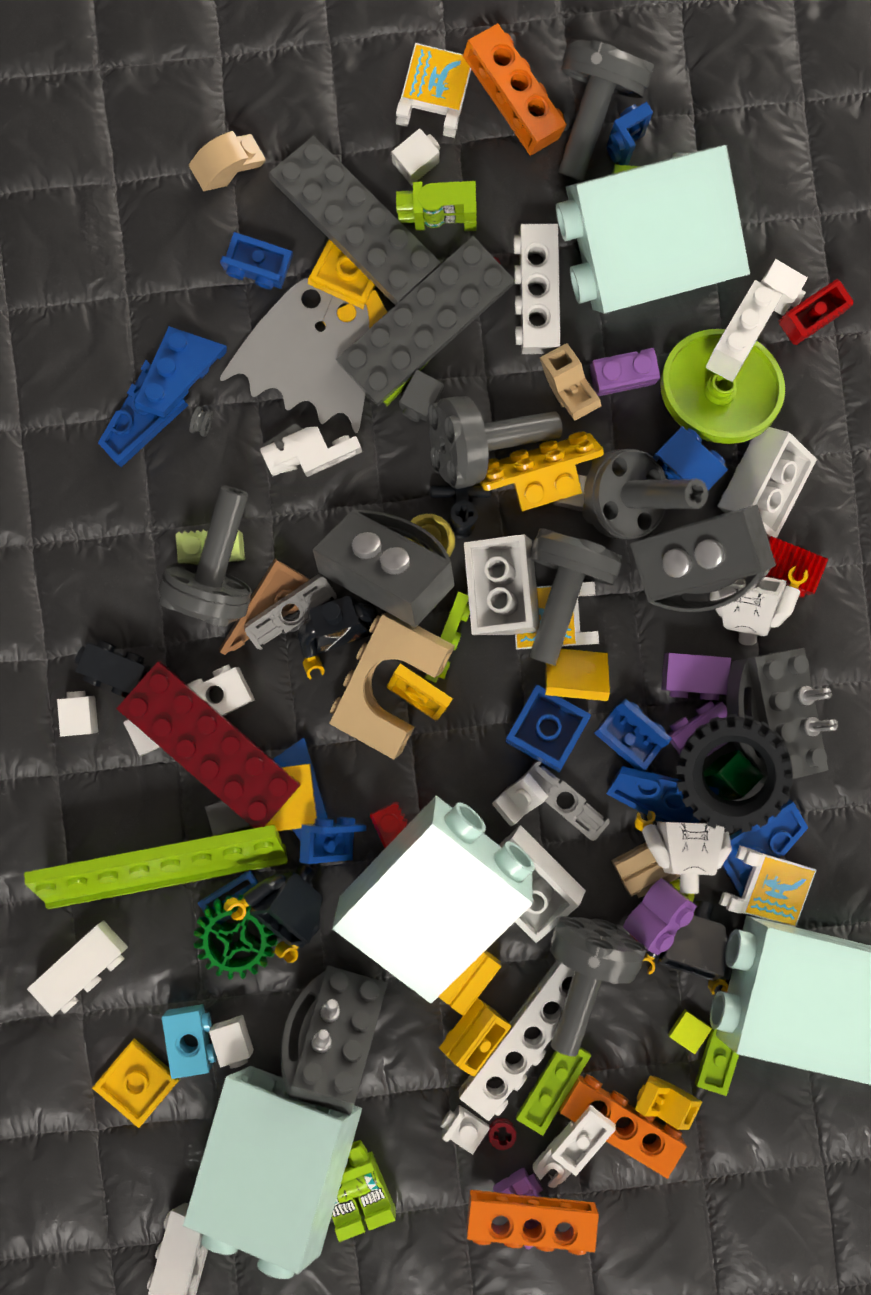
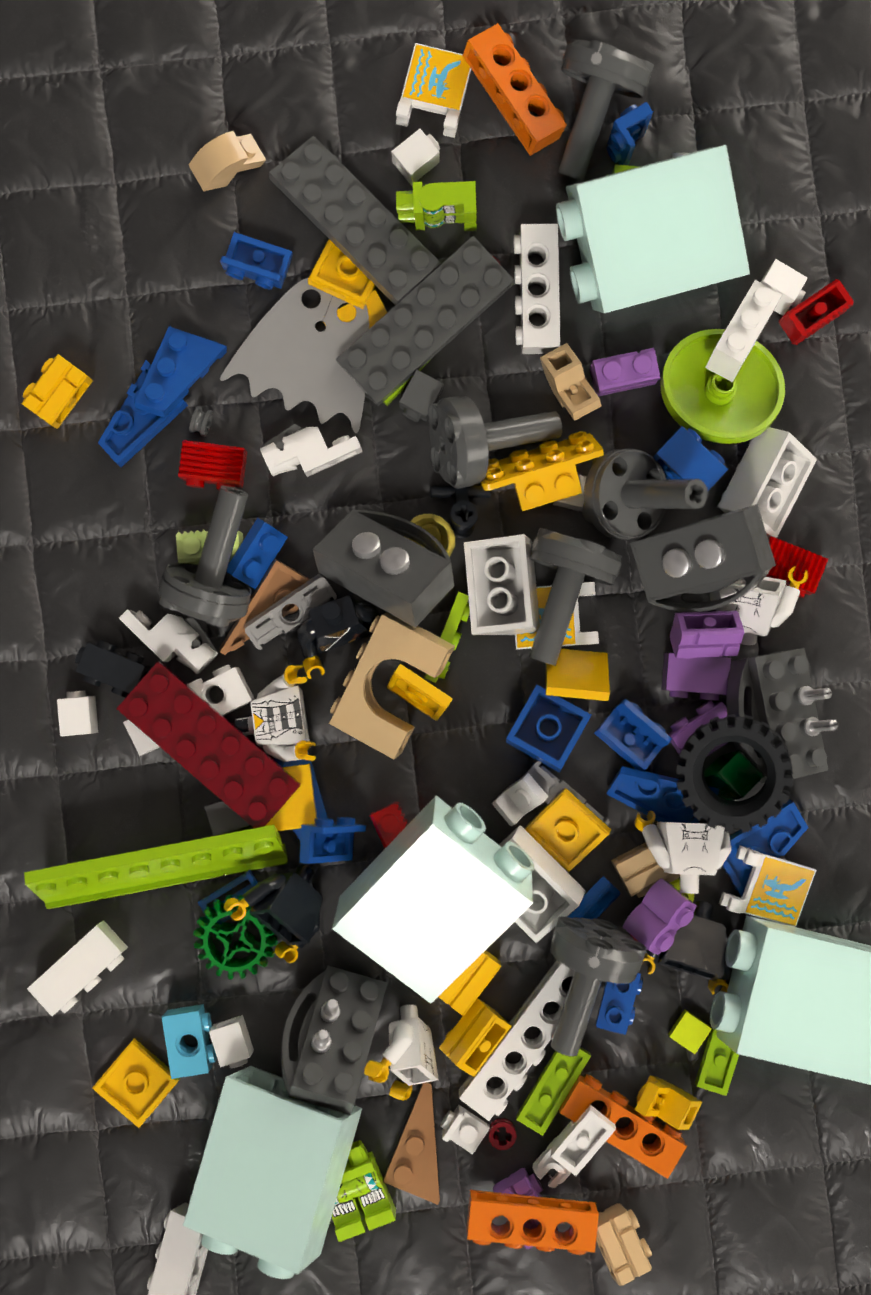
none -> yellow brick [21,354,93,429]
none -> white plate [119,609,218,674]
none -> red brick [178,440,248,490]
none -> blue bracket [226,518,288,589]
none -> torso [235,665,316,762]
none -> white torso [364,1005,438,1101]
none -> medium nougat wing [383,1082,440,1205]
none -> yellow tile [525,788,611,872]
none -> blue tile [567,876,621,919]
none -> blue bracket [595,972,643,1035]
none -> tan brick [596,1203,652,1286]
none -> medium lavender brick [670,611,744,659]

